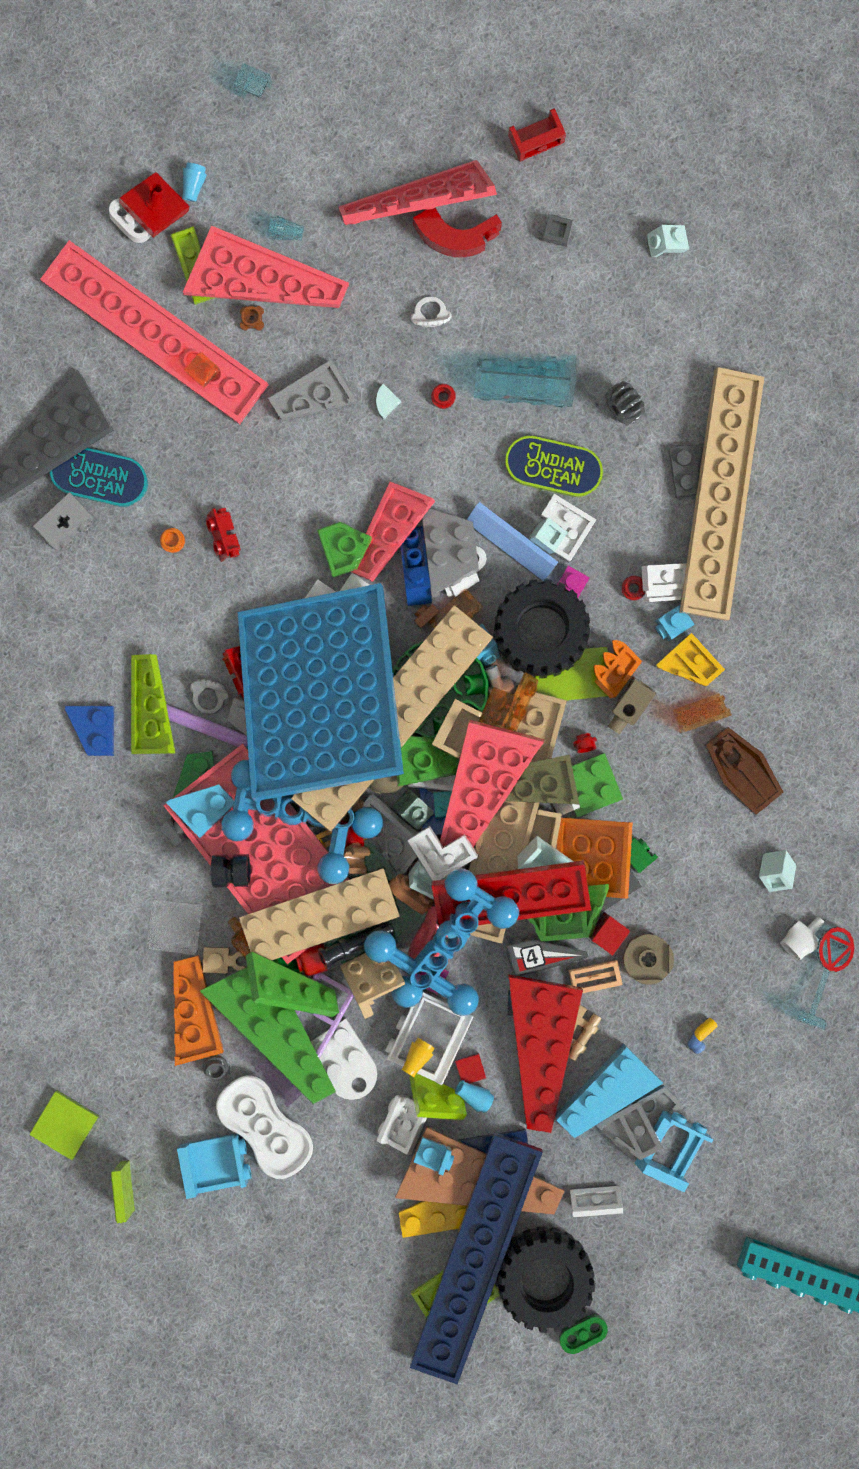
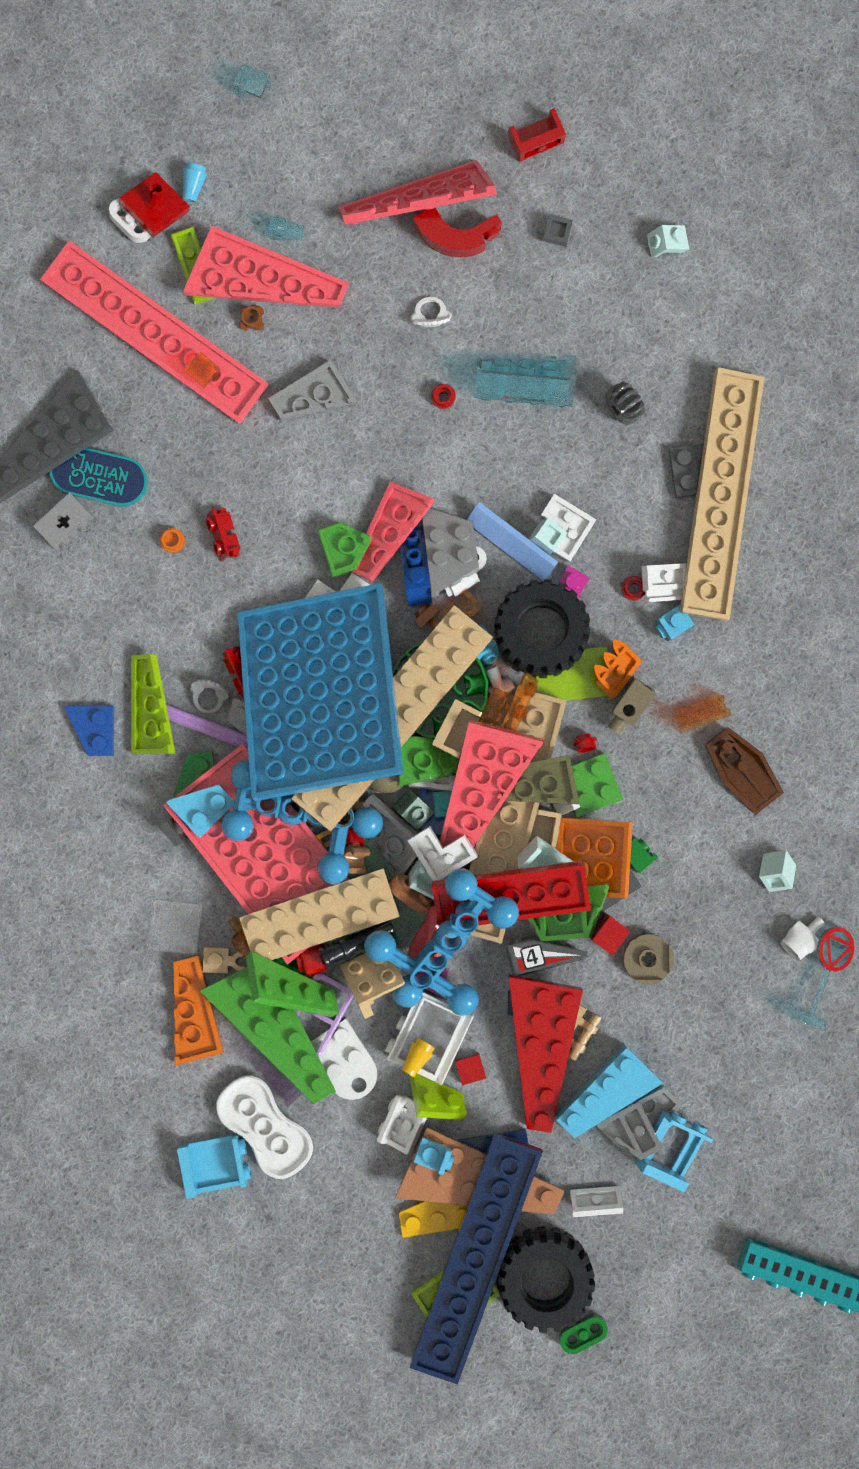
lime tile [29,1090,99,1160] -> none
lime tile [111,1160,135,1223] -> none
dark grey plate [203,1055,228,1080] -> none
black wheel [211,854,251,888] -> none
light aqua tile [376,384,401,420] -> none
medium azure cone [455,1080,494,1113] -> none
tile [505,436,603,497] -> none
light nougat tile [568,960,622,993] -> none
yellow wing [655,633,725,687] -> none
arm [688,1018,717,1054] -> none

